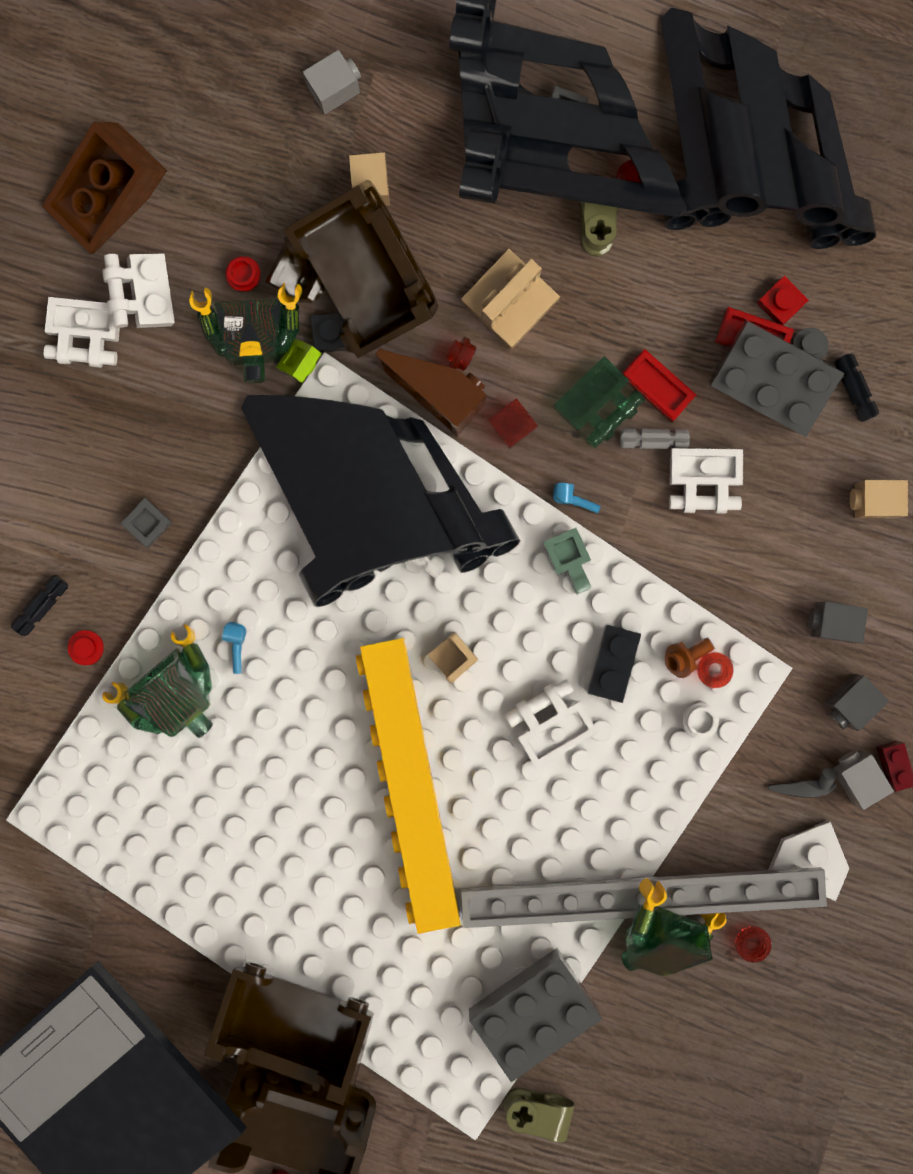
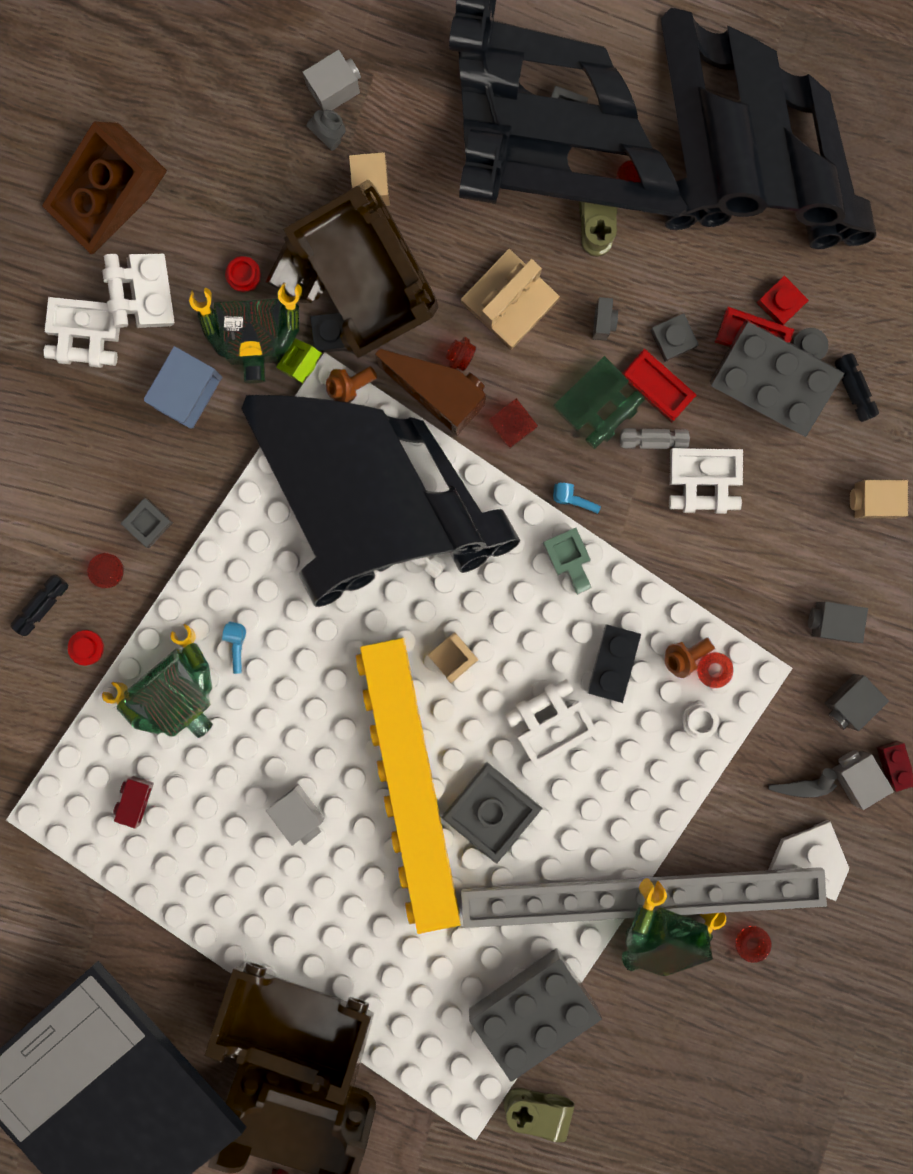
none -> clear red plate [87,553,124,588]
none -> dark red piece [113,776,154,829]
none -> sand blue piece [144,346,222,429]
none -> light grey brick [266,785,325,846]
none -> dark grey plate [306,110,346,151]
none -> dark orange plate [326,366,377,403]
none -> dark grey tile [441,762,543,864]
none -> dark grey plate [592,297,618,341]
none -> dark grey plate [650,313,699,362]

